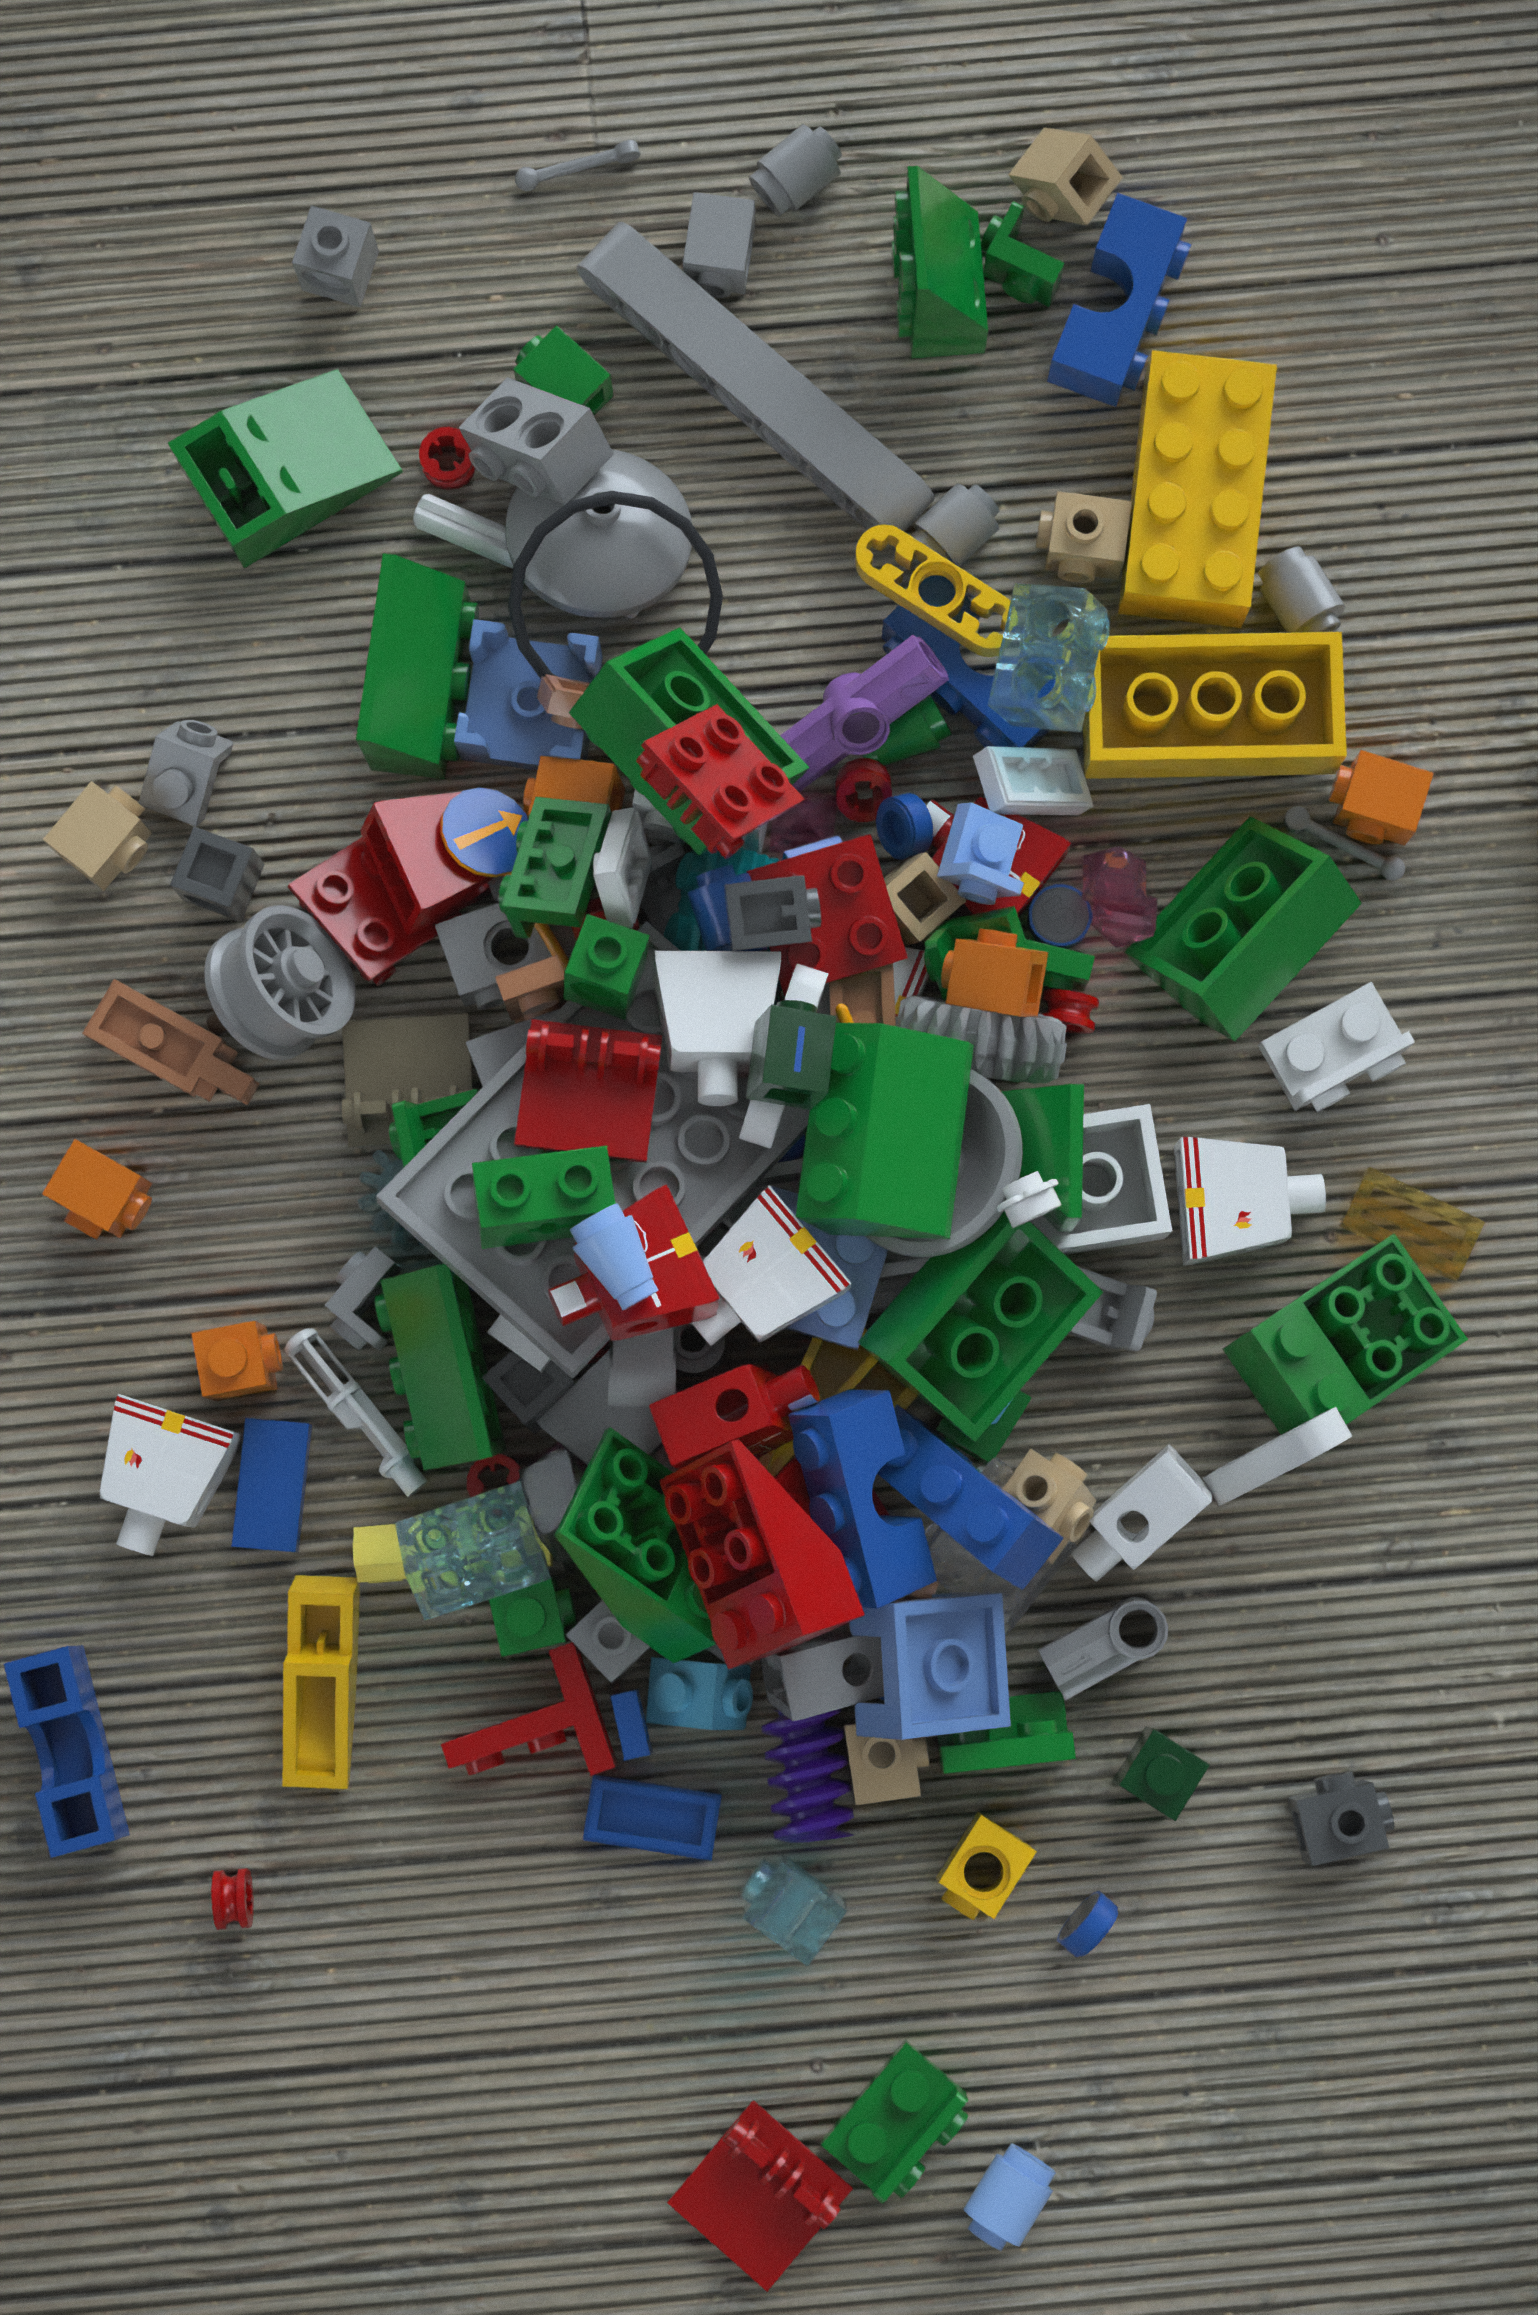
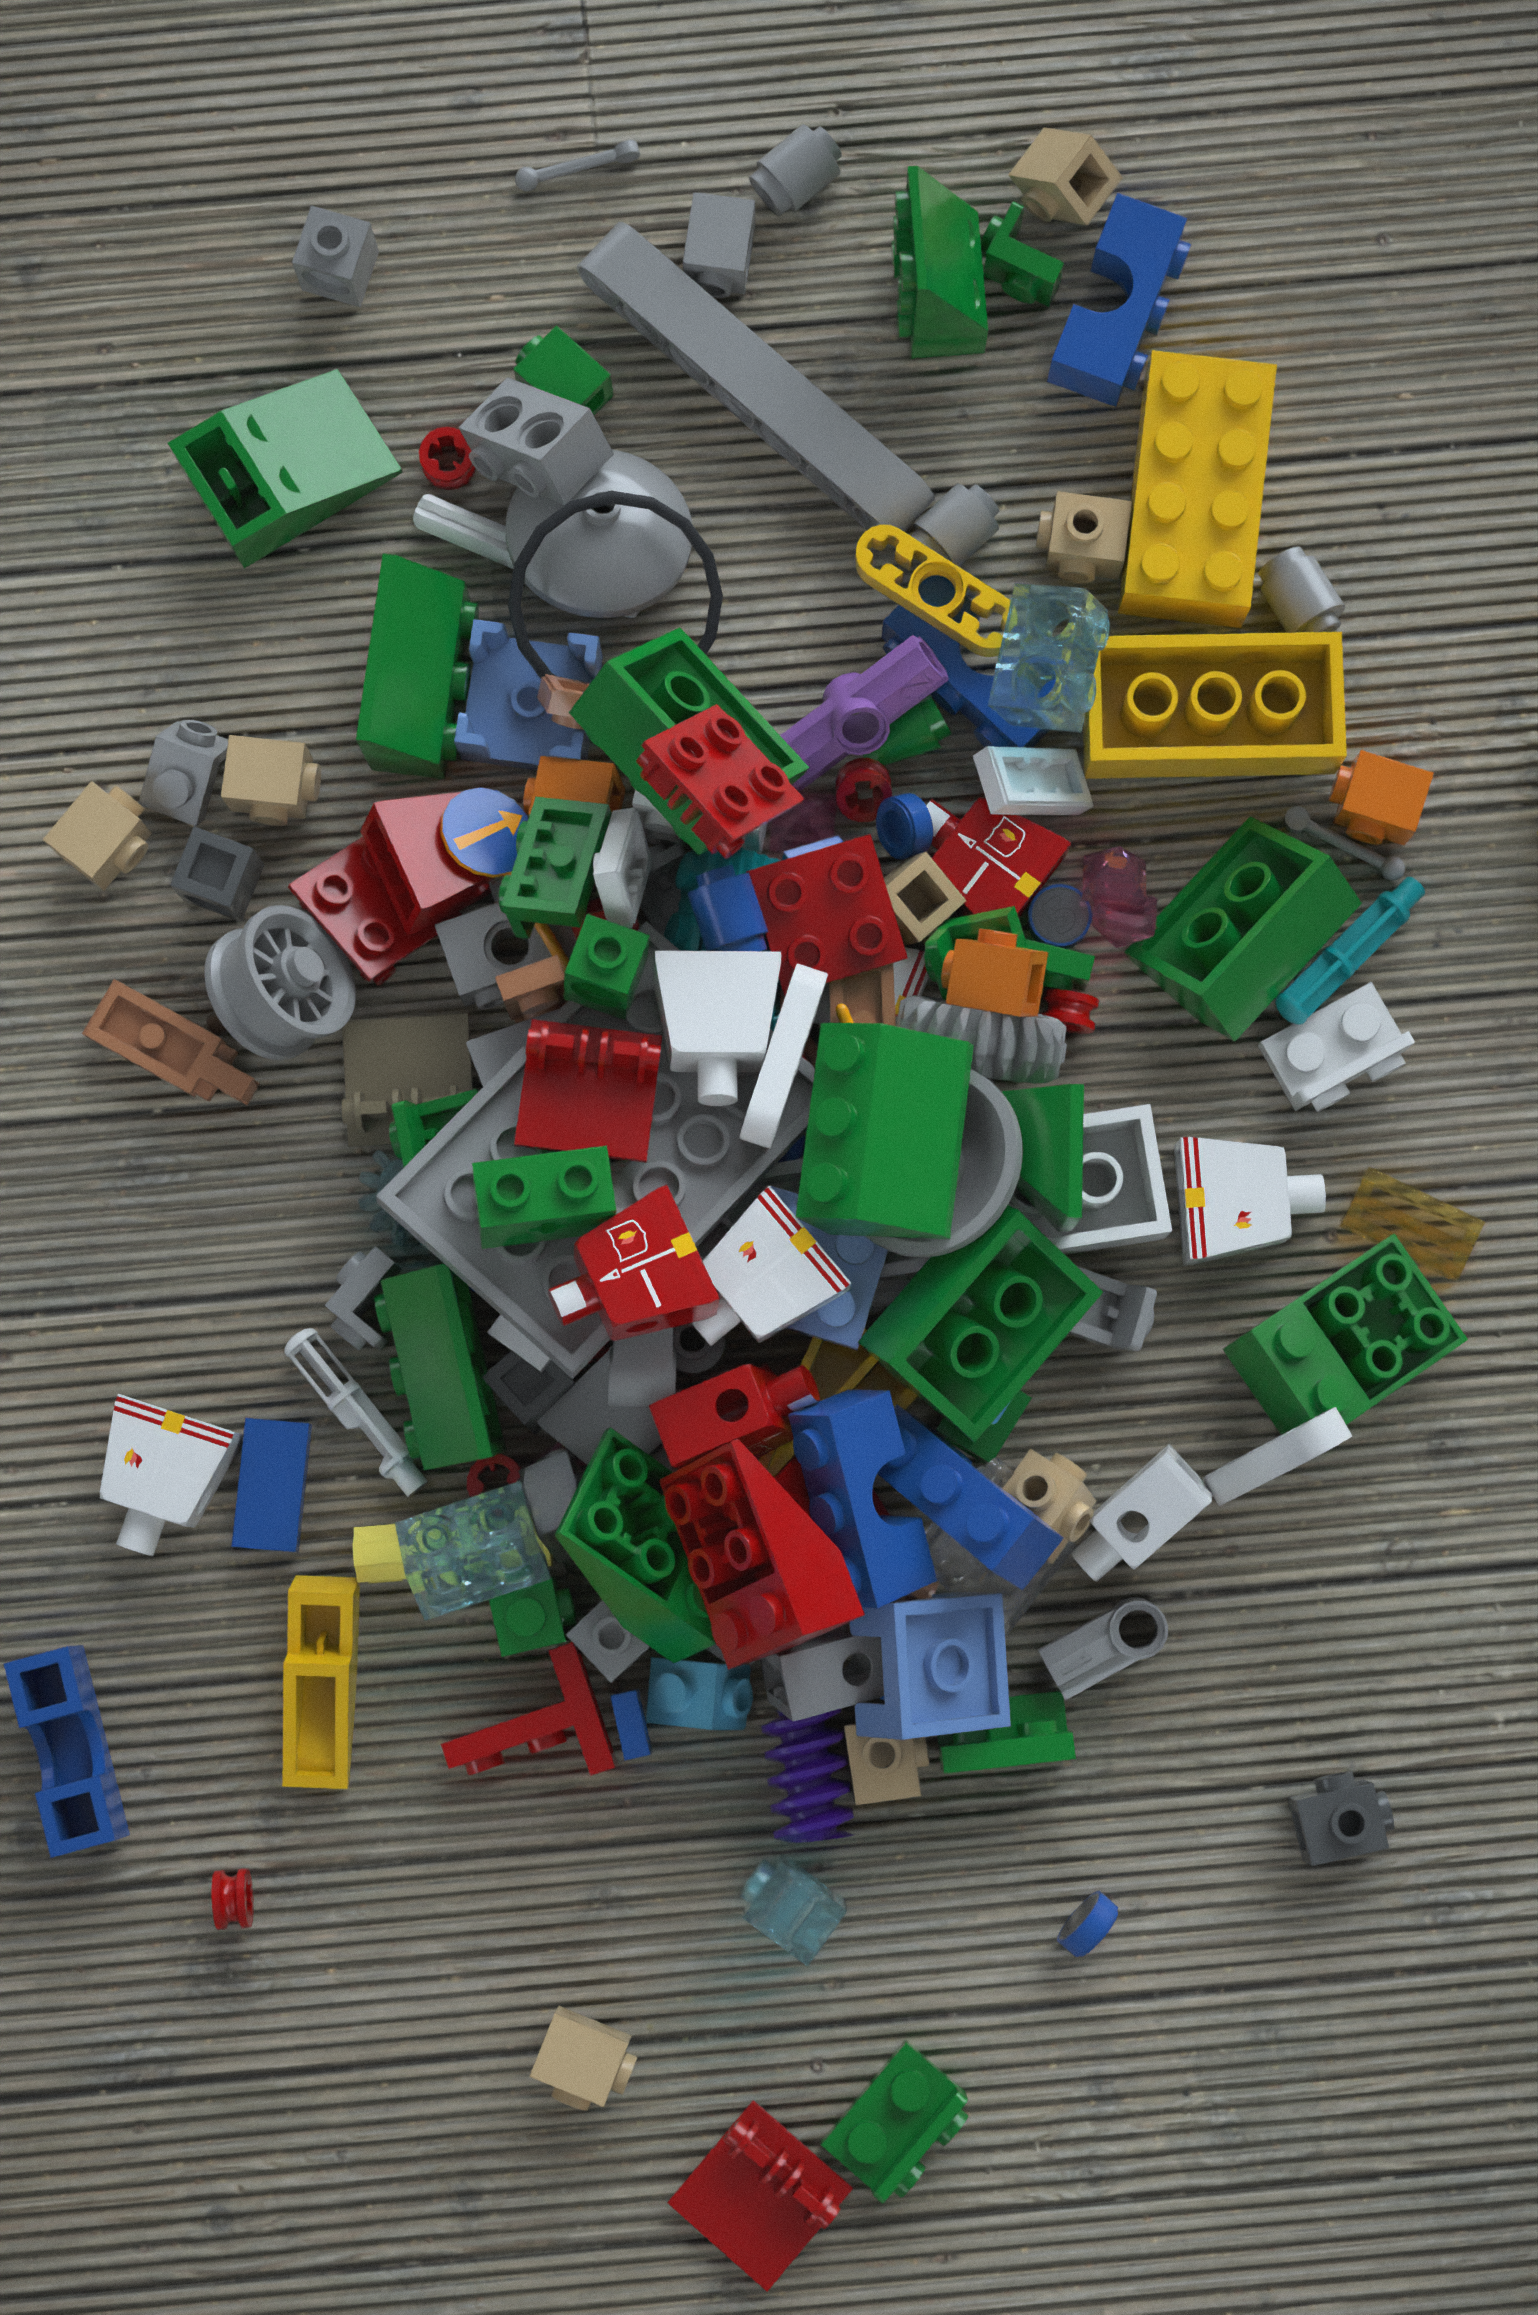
orange brick [42,1139,152,1240] -> none
orange brick [191,1320,283,1401] -> none
light blue cone [570,1203,659,1310] -> none
blue tile [583,1774,722,1861] -> none
dark grey bracket [723,875,821,951] -> none
dark green brick [746,1000,837,1110] -> none
yellow brick [936,1812,1037,1920] -> none
light blue bracket [937,802,1024,905] -> none
light blue brick [963,2143,1056,2251] -> none
white plate [997,1171,1062,1228] -> none
dark green brick [1112,1726,1210,1821] -> none
none -> tan brick [221,735,321,826]
none -> tan brick [529,2006,637,2111]
none -> teal piece [1275,876,1425,1025]

